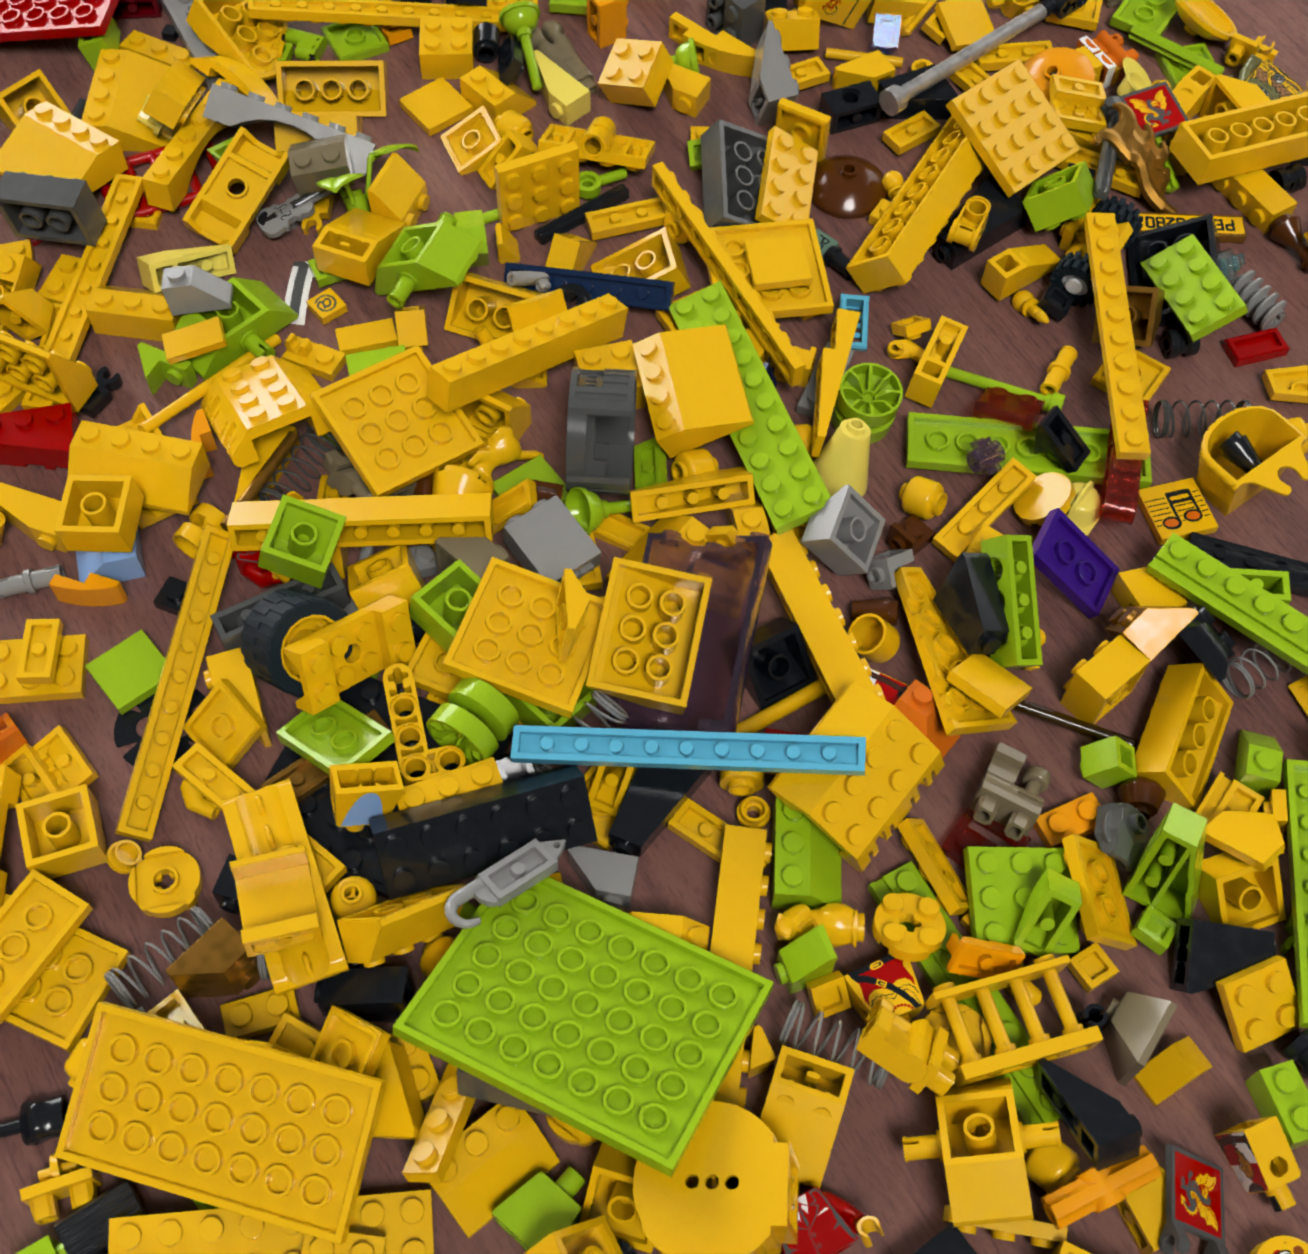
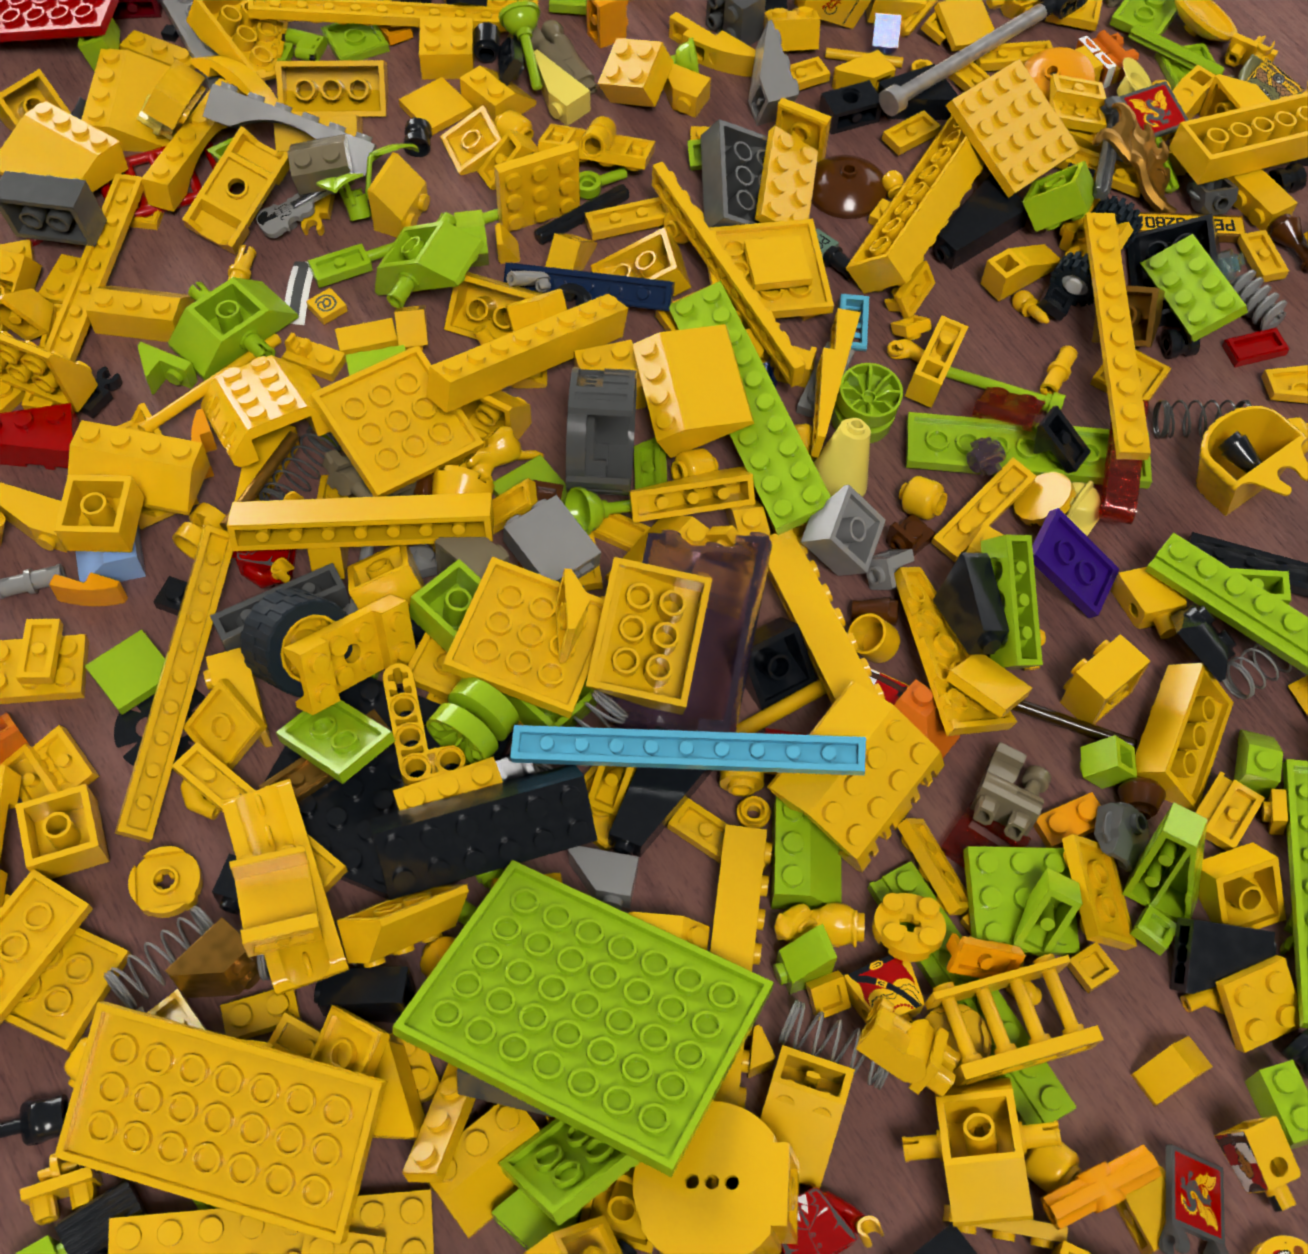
yellow plate [106,839,142,874] -> none
light yellow slope [136,244,236,293] -> none
light grey slope [161,265,233,316] -> none
yellow tile [162,316,227,365] -> none
lime slope [258,494,347,589] -> none
yellow slope [312,207,407,286] -> none
yellow torso [329,761,404,832] -> none
yellow head [330,876,380,920] -> none
light grey plate [444,838,566,929] -> none
yellow piece [946,196,991,252] -> none
black slope [1038,1058,1143,1172] -> none
black pin [1075,1003,1108,1032] -> none
dark tan slope [1102,991,1178,1086] -> none
slope [1105,606,1199,661] -> none
yellow tile [1134,477,1219,545] -> none
yellow slope [1205,811,1285,872] -> none
none -> yellow pin [227,245,257,281]
none -> black wheel [403,118,432,157]
none -> lime plate [498,1119,640,1226]
none -> yellow plate [884,261,936,318]
none -> yellow arm [1180,986,1225,1014]
none -> dark grey hand [1186,178,1239,215]
none -> yellow plate [1237,230,1289,283]

